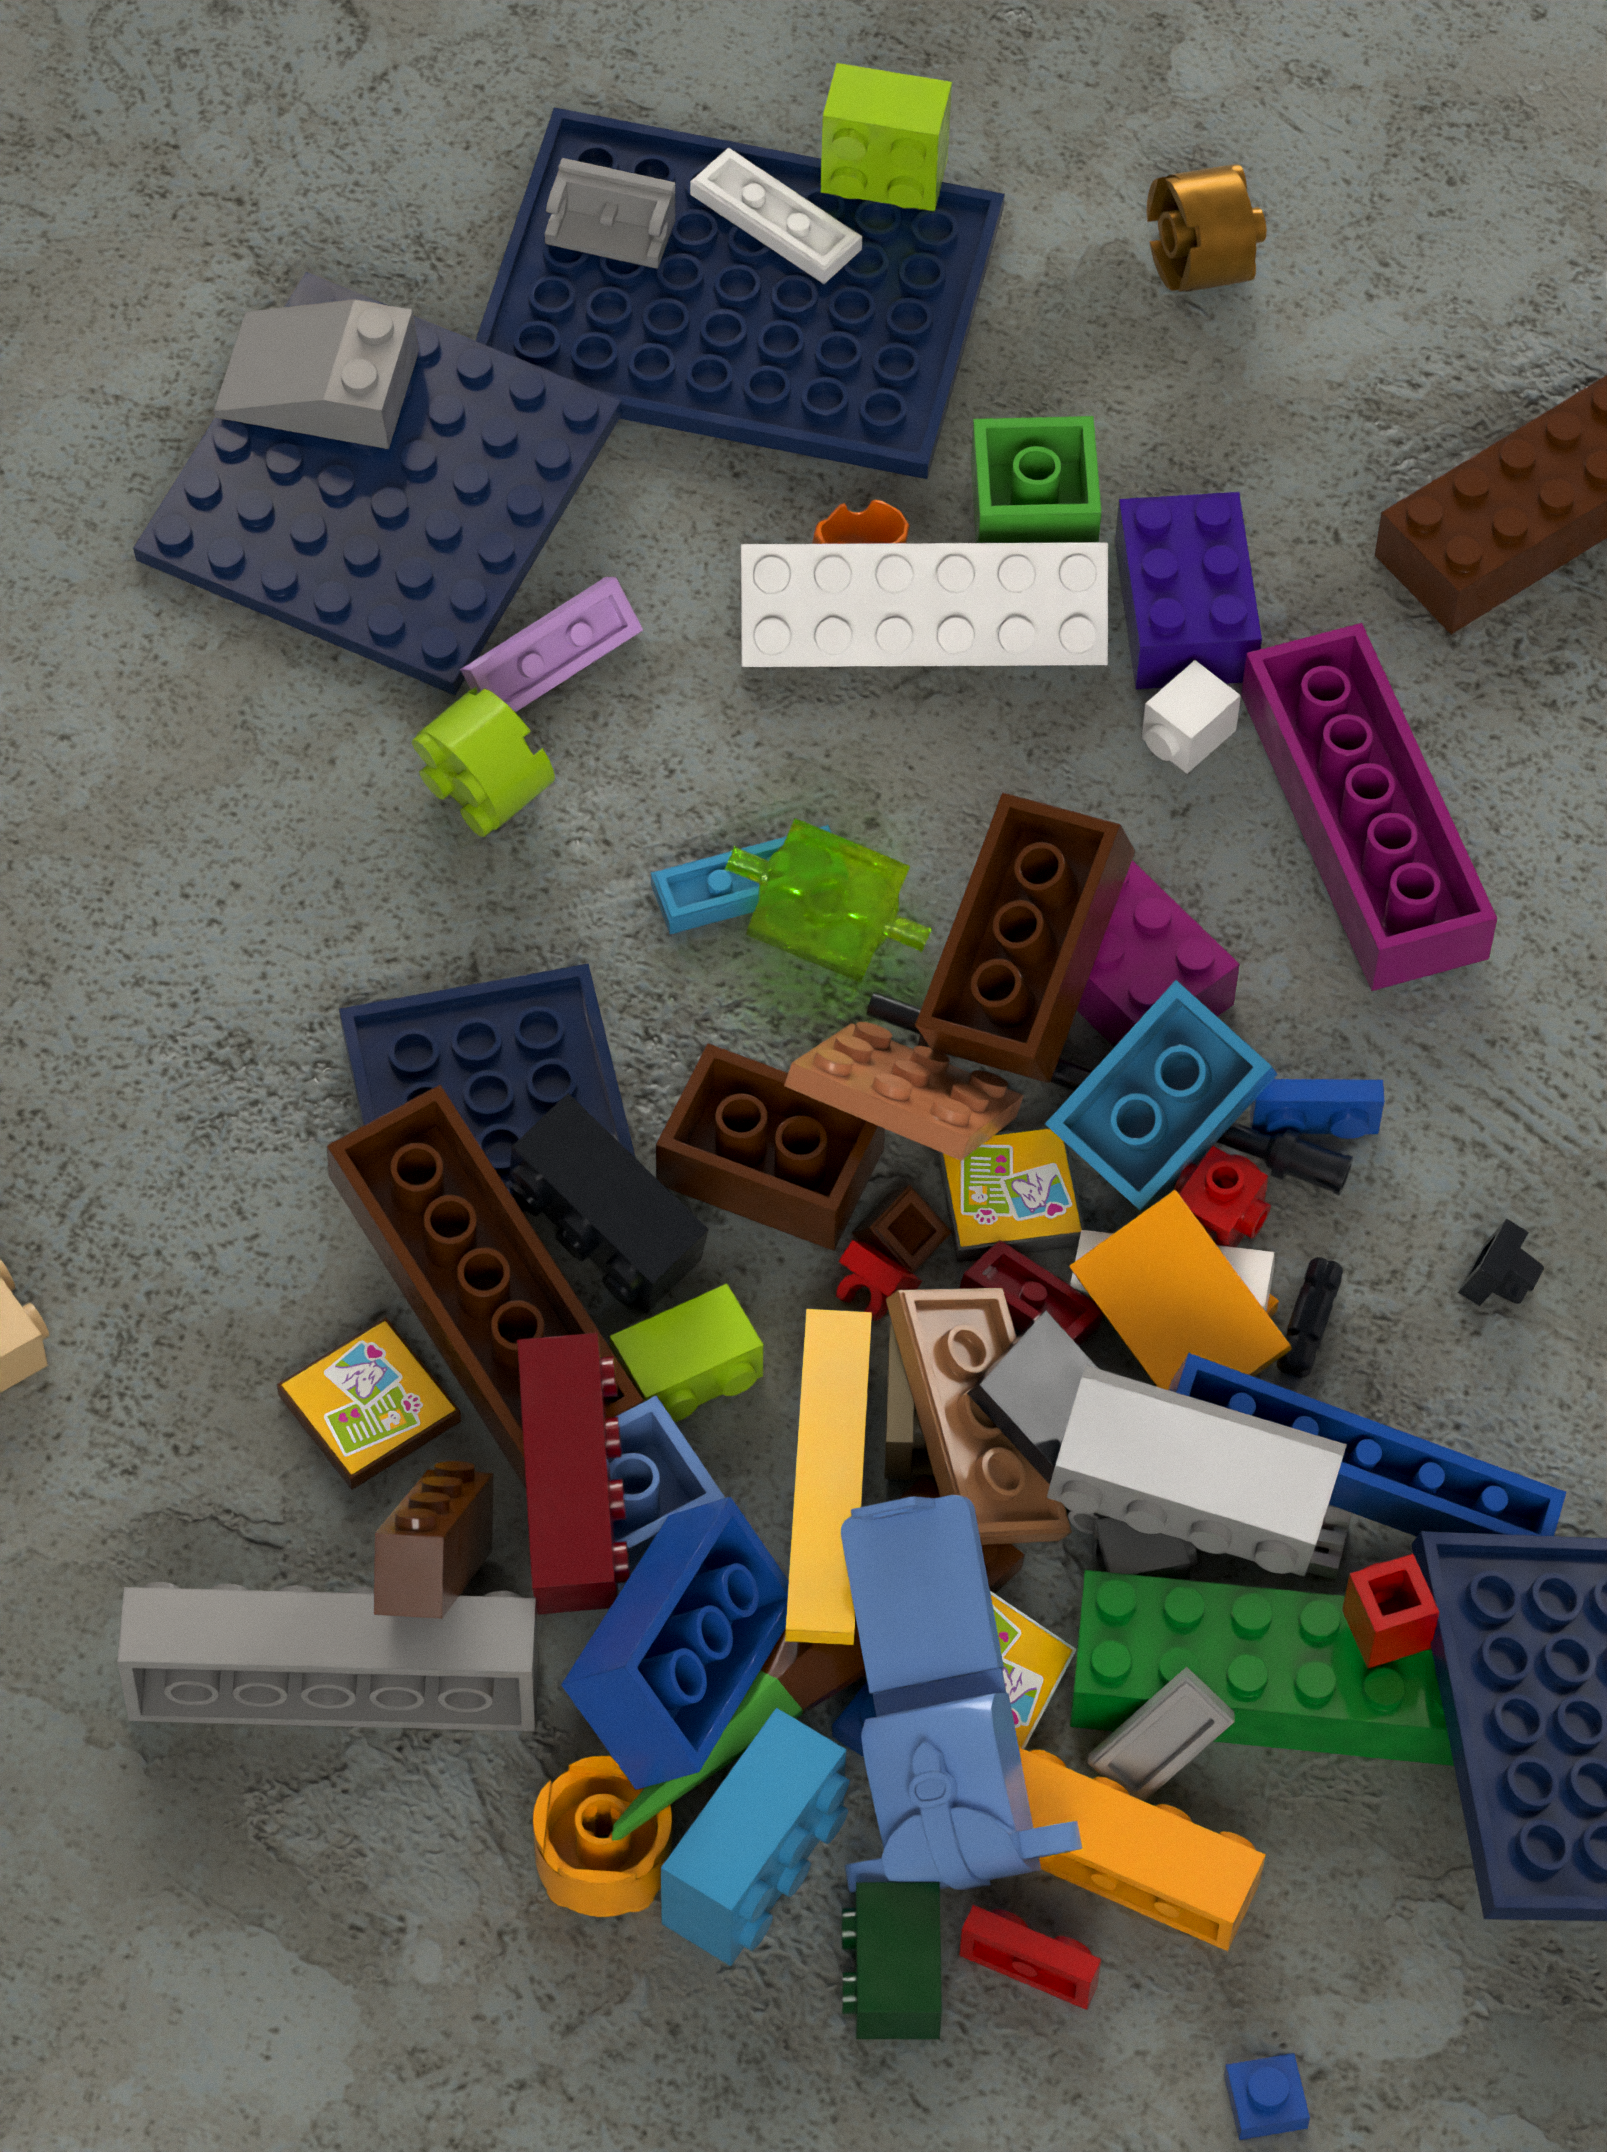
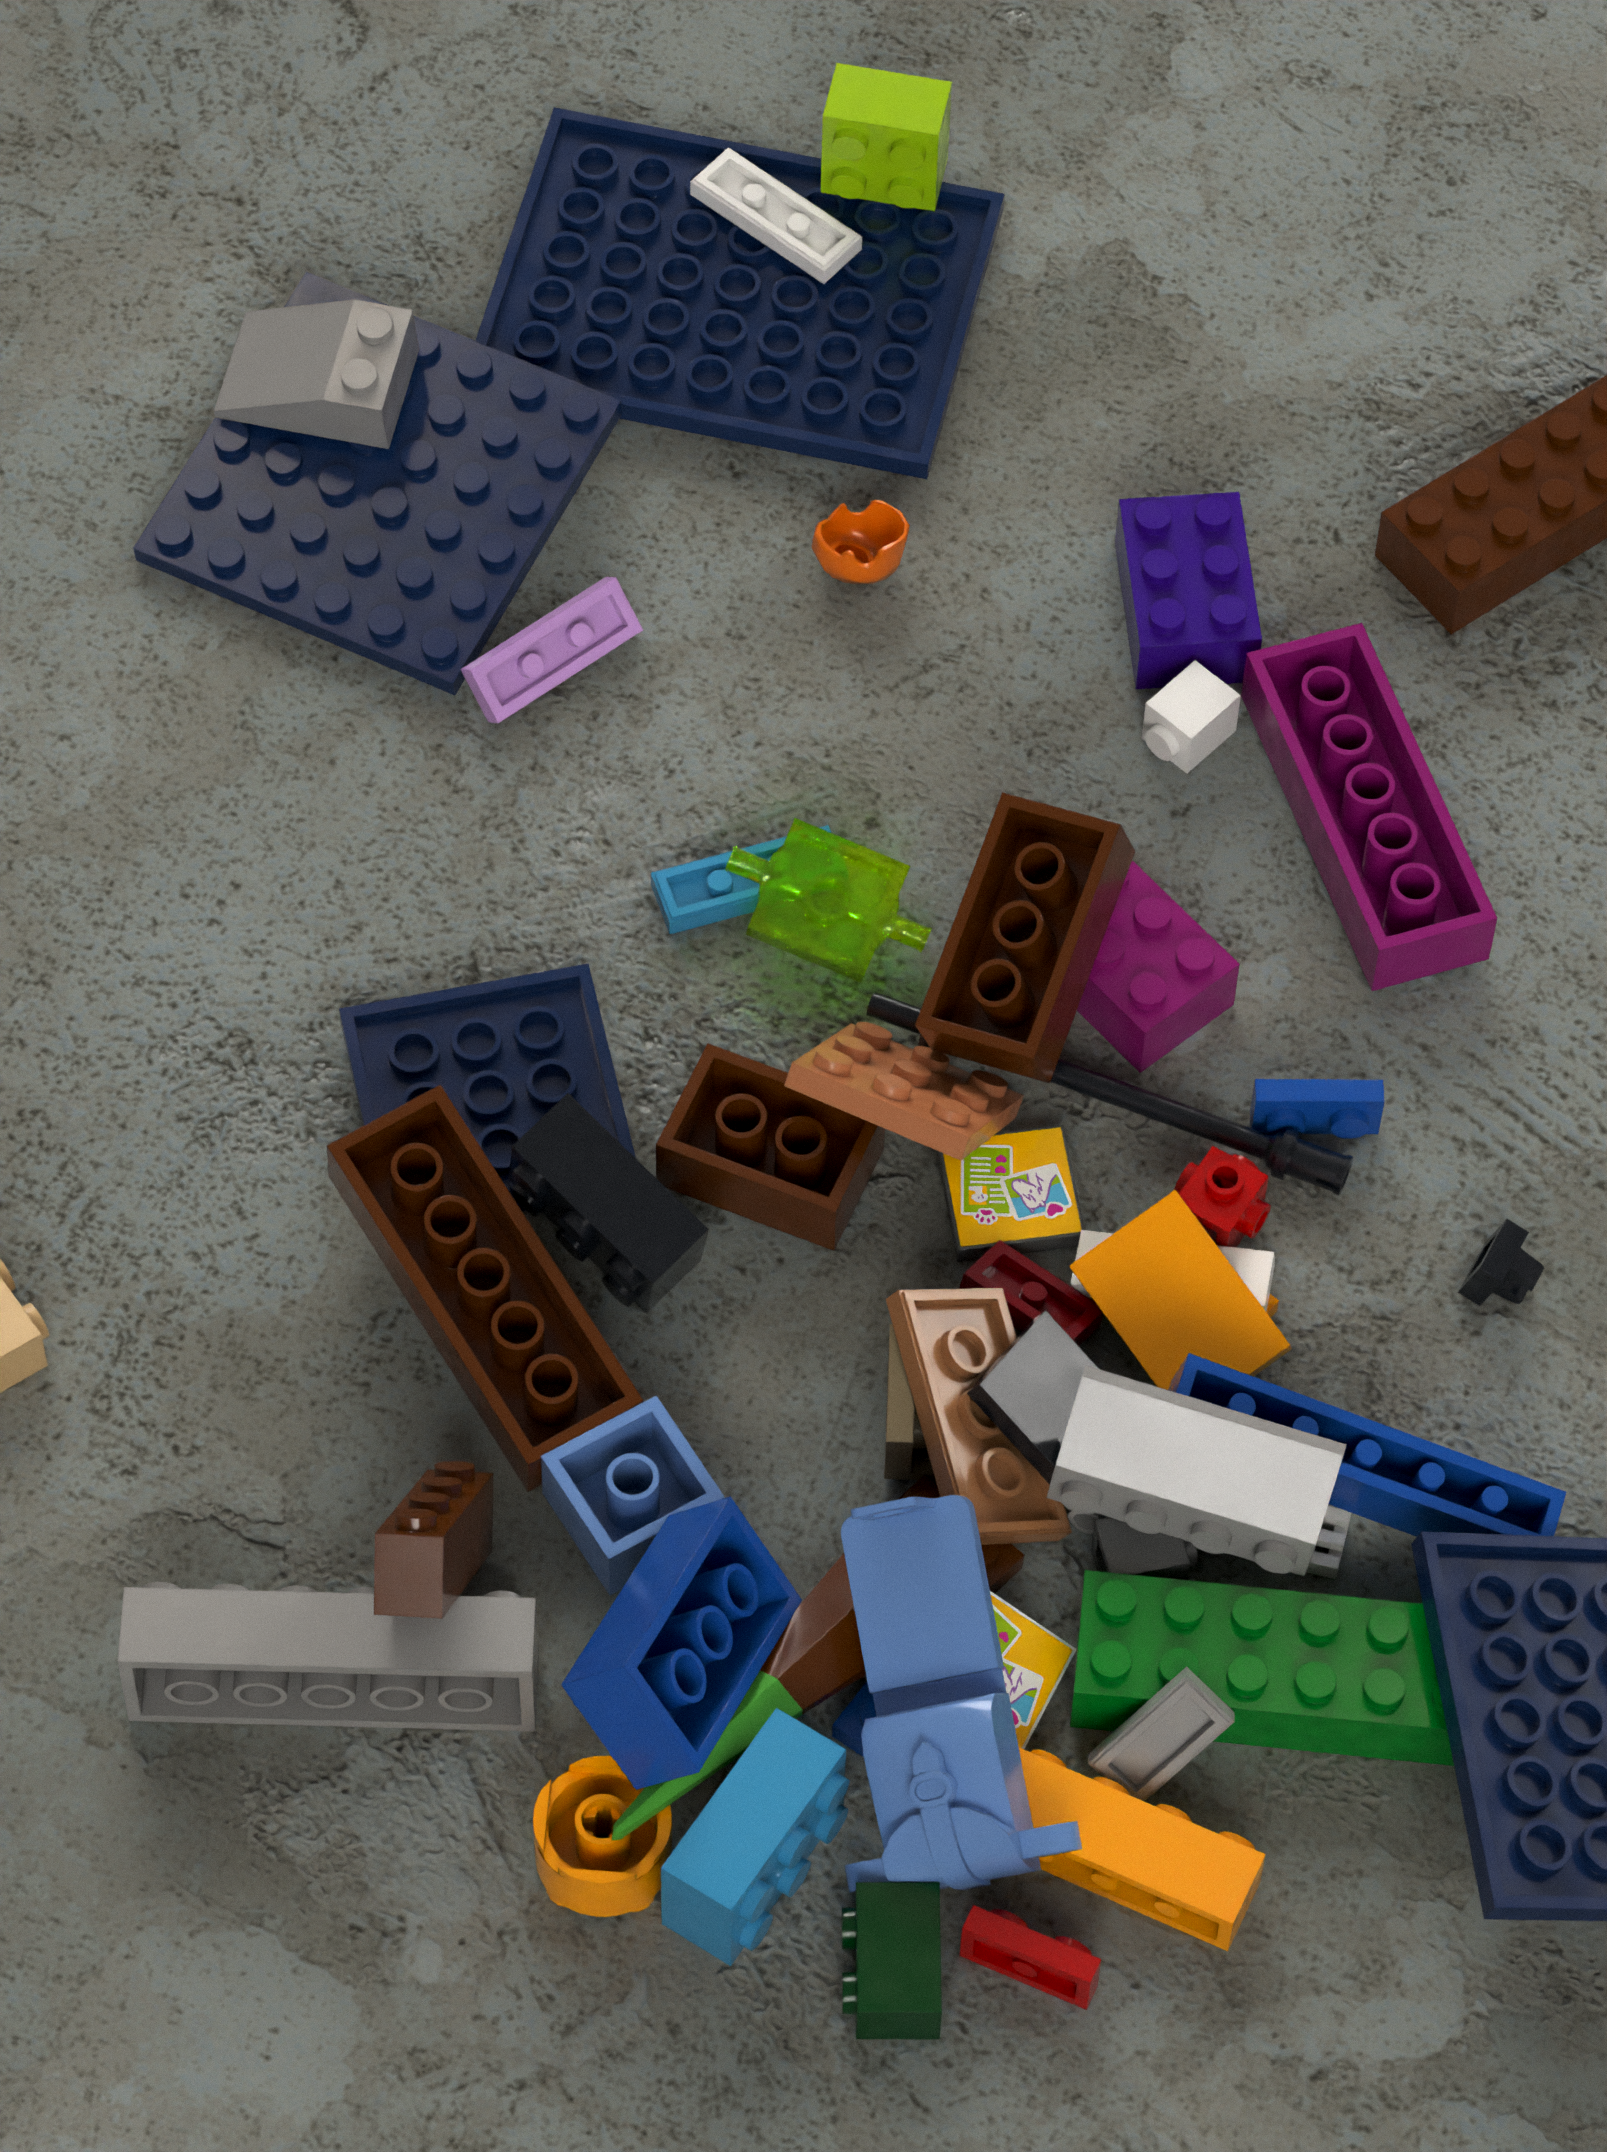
tile [277,1317,461,1490] -> none
lime brick [412,687,555,837] -> none
dark red brick [517,1333,630,1615] -> none
light grey hinge [545,158,675,269] -> none
lime brick [610,1284,764,1422] -> none
white plate [741,542,1108,667] -> none
yellow slope [785,1309,872,1645] -> none
red tile [836,1240,922,1321] -> none
reddish brown slope [852,1185,952,1273] -> none
bright green brick [971,416,1101,543] -> none
dark azure brick [1045,980,1278,1213] -> none
pearl gold brick [1147,164,1267,292] -> none
blue plate [1224,2053,1310,2140] -> none
black axle [1276,1257,1343,1378] -> none
red brick [1342,1554,1440,1668] -> none

